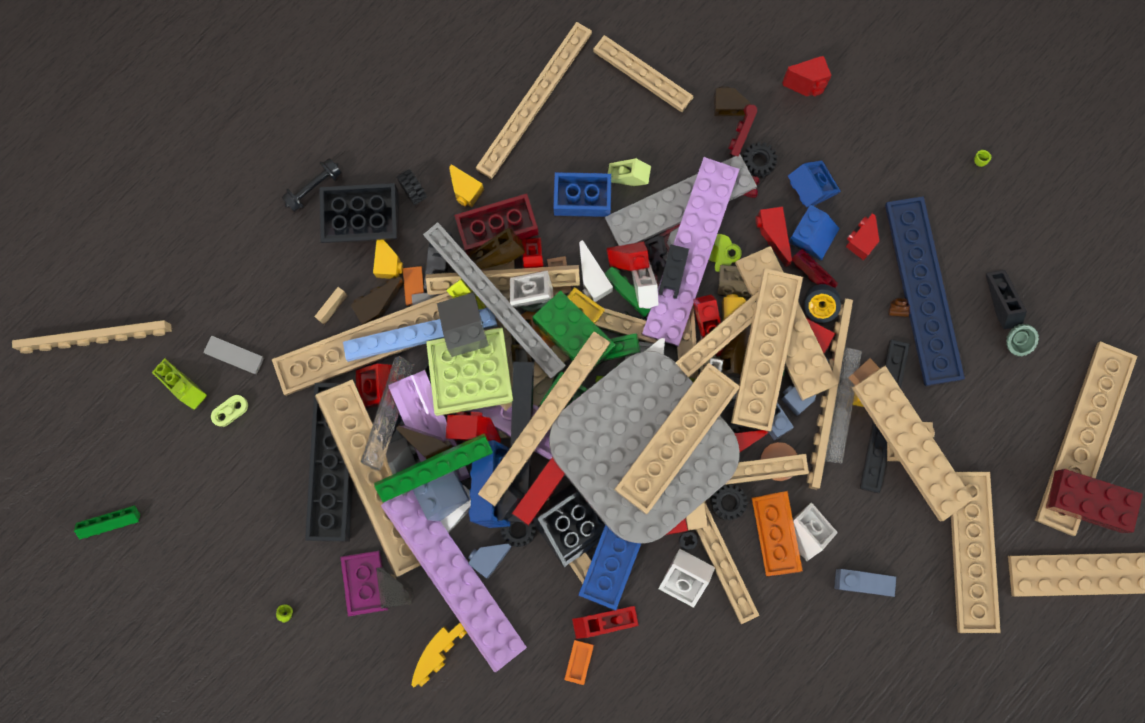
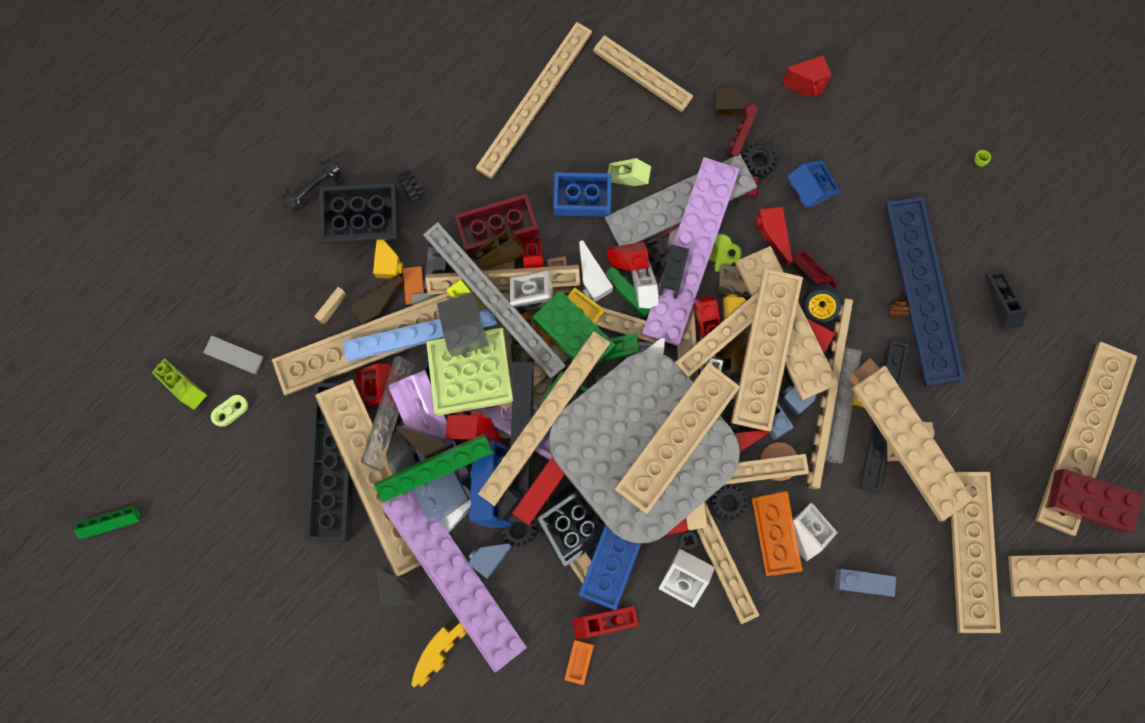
tan plate [12,320,172,353] -> none
lime hinge [276,605,293,623] -> none
magenta tile [340,551,388,616] -> none
yellow slope [449,164,484,208] -> none
blue slope [789,204,840,260] -> none
red slope [846,213,879,260] -> none
sand green hat [1006,324,1039,356] -> none

